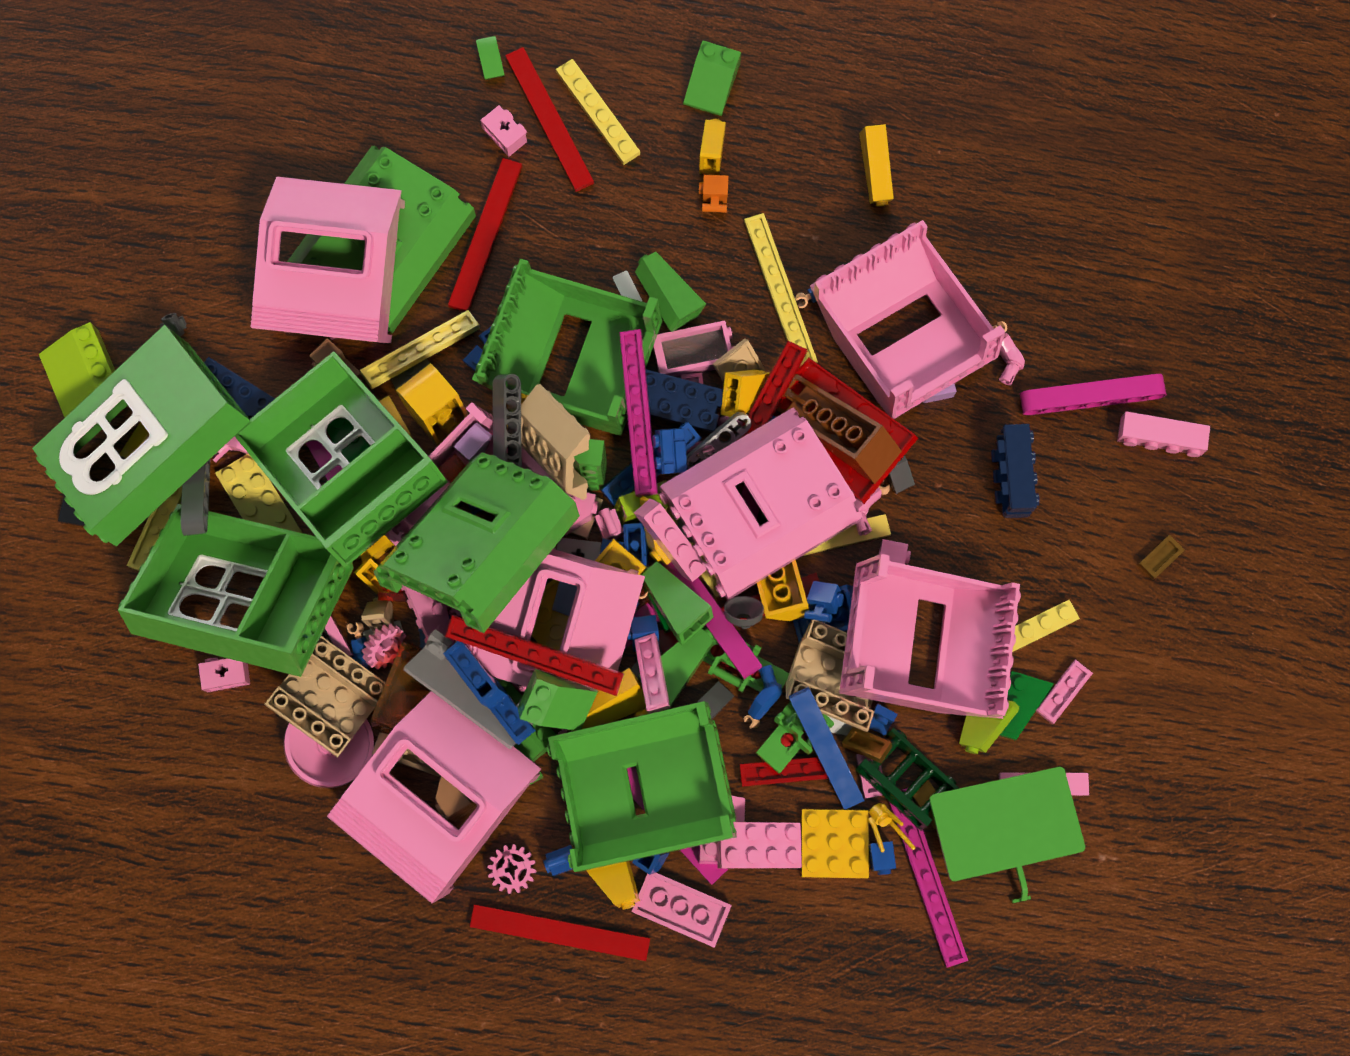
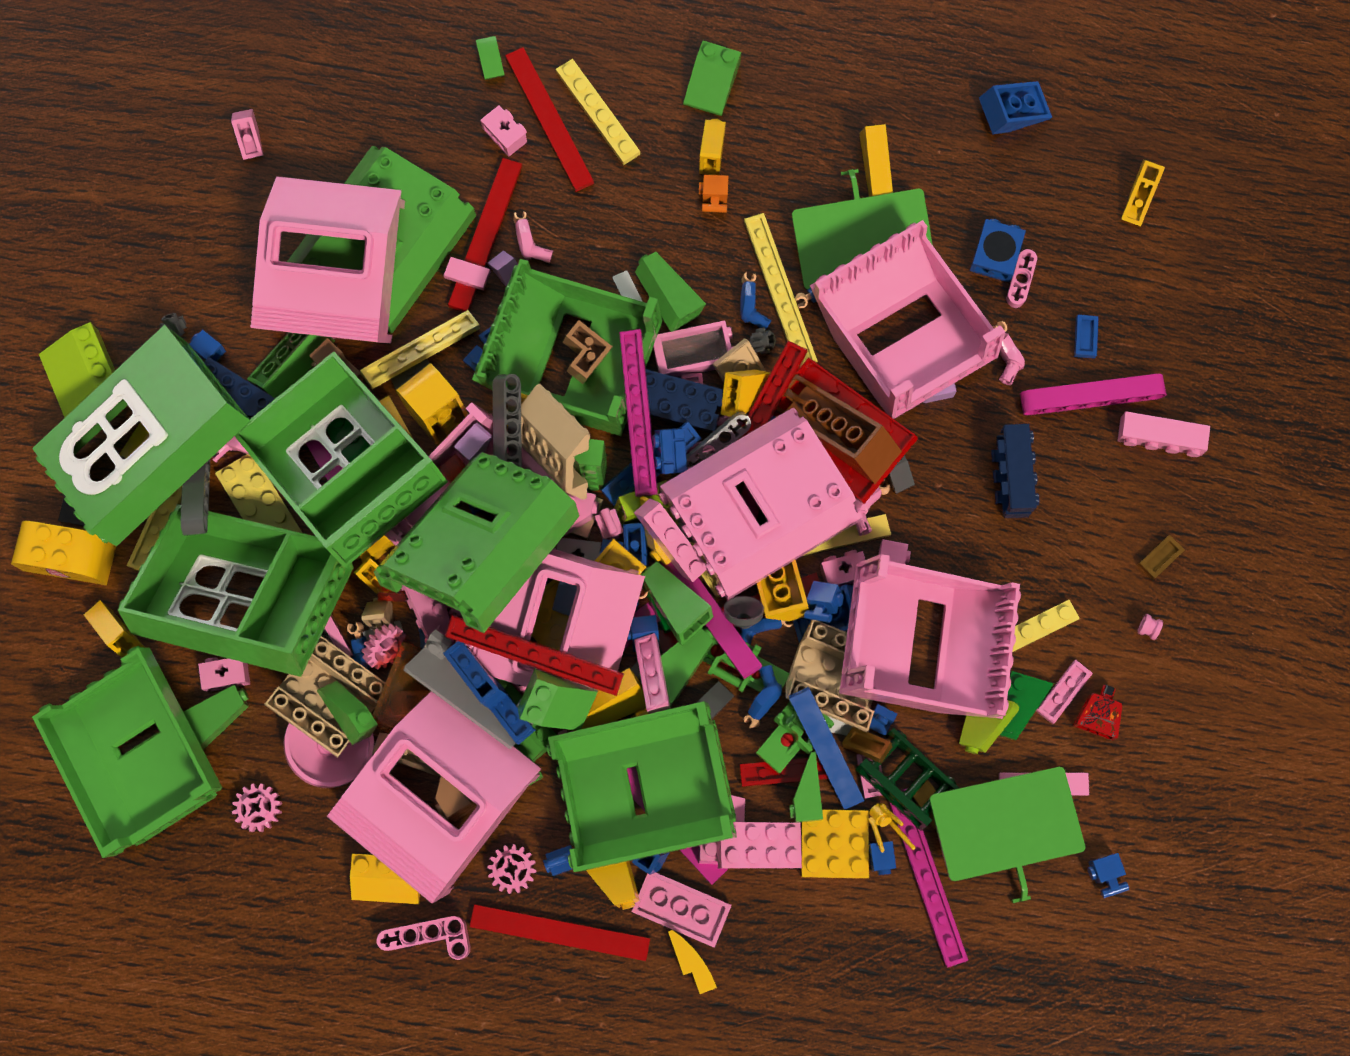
none -> yellow brick [11,521,116,585]
none -> bright green panel [32,646,222,858]
none -> yellow slope [84,600,146,658]
none -> bright green slope [183,685,249,750]
none -> blue brick [190,329,226,362]
none -> bright pink slope [231,109,263,160]
none -> bright pink gear [232,783,282,832]
none -> bright green slope [247,332,335,398]
none -> bright green slope [317,681,378,745]
none -> yellow slope [350,854,420,904]
none -> bright pink beam [377,916,470,960]
none -> bright pink tile [444,257,491,291]
none -> lavender slope [487,251,518,286]
none -> bright pink arm [513,211,553,263]
none -> medium nougat brick [563,320,613,384]
none -> yellow slope [668,930,717,994]
none -> blue arm [739,616,794,645]
none -> blue arm [740,272,772,330]
none -> dark grey gear [750,327,776,355]
none -> bright green slope [789,752,823,823]
none -> bright green piece [792,169,932,290]
none -> bright pink brick [820,550,865,587]
none -> blue brick [970,219,1026,282]
none -> blue slope [979,81,1052,134]
none -> bright pink beam [1006,249,1037,308]
none -> red torso [1073,685,1122,741]
none -> blue tile [1074,315,1099,358]
none -> blue brick [1087,853,1129,898]
none -> yellow slope [1121,159,1165,226]
none -> bright pink wheel [1138,614,1163,640]

